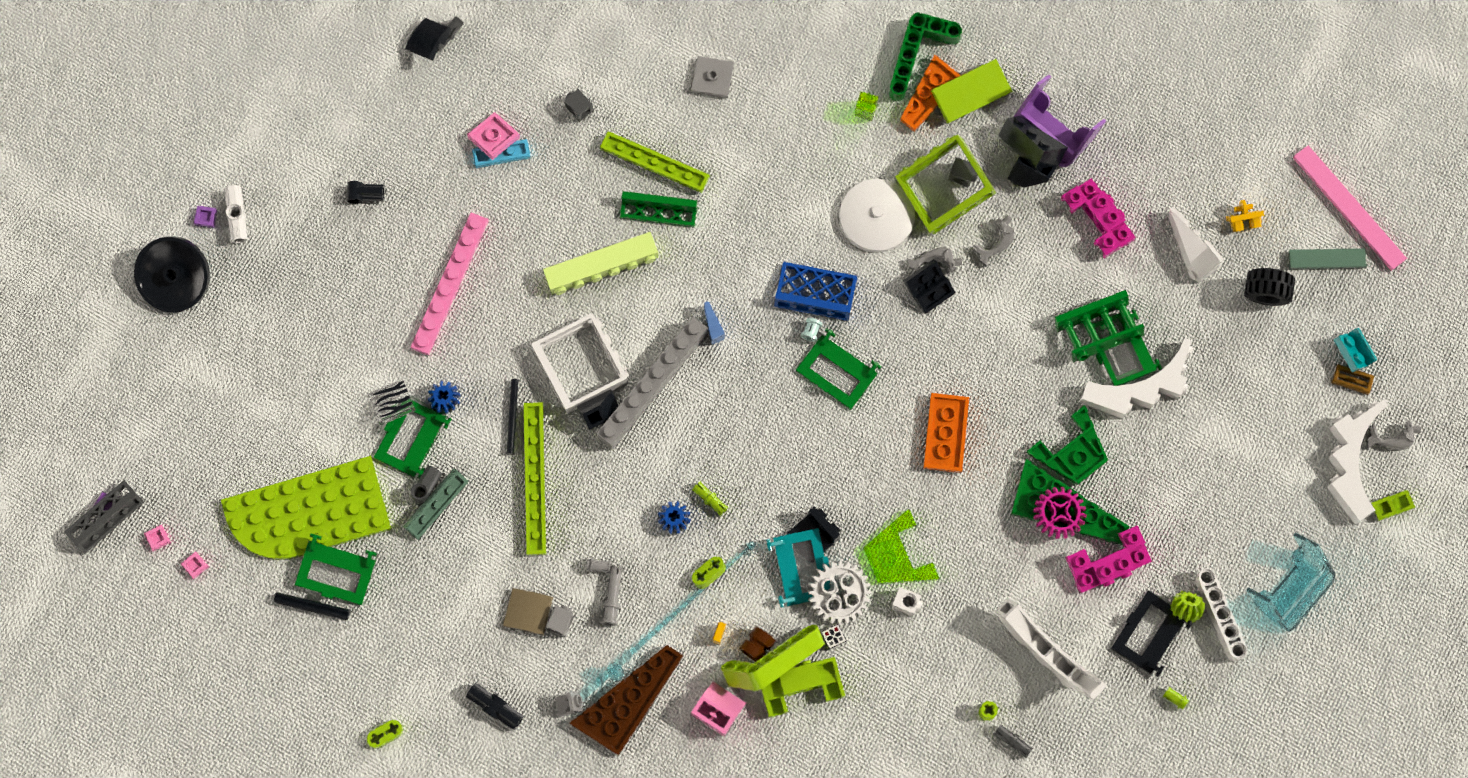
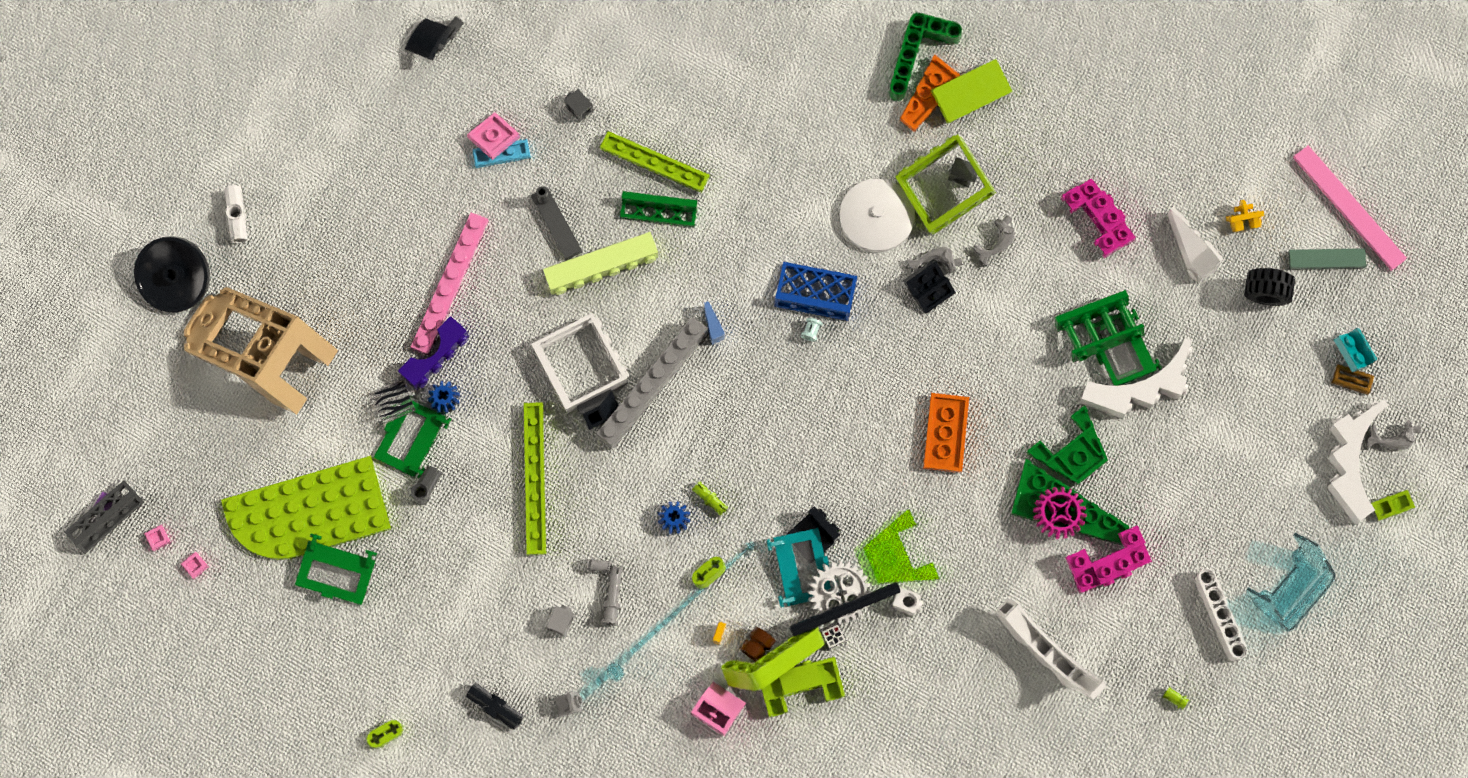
medium lavender tile [194,206,217,228] -> none
black axle [274,592,350,620] -> none
black piece [346,181,385,204] -> none
sand green tile [403,468,469,540] -> none
dark tan slope [503,588,553,635] -> none
black bar [506,379,519,455] -> none
reddish brown wing [569,645,684,756] -> none
light grey plate [691,56,734,98] -> none
green piece [796,328,882,410] -> none
clear neon green brick [854,91,879,121] -> none
lime bush [978,701,998,721] -> none
dark grey pin [994,724,1033,758] -> none
black wedge [998,116,1068,170] -> none
black slope [1007,156,1058,188] -> none
medium lavender windscreen [1014,75,1106,167] -> none
black piece [1111,590,1194,677] -> none
lime gear [1170,590,1205,622] -> none
none -> tan bracket [184,287,338,415]
none -> dark purple arch [398,316,469,390]
none -> dark grey piece [531,186,582,261]
none -> black axle [790,582,901,636]

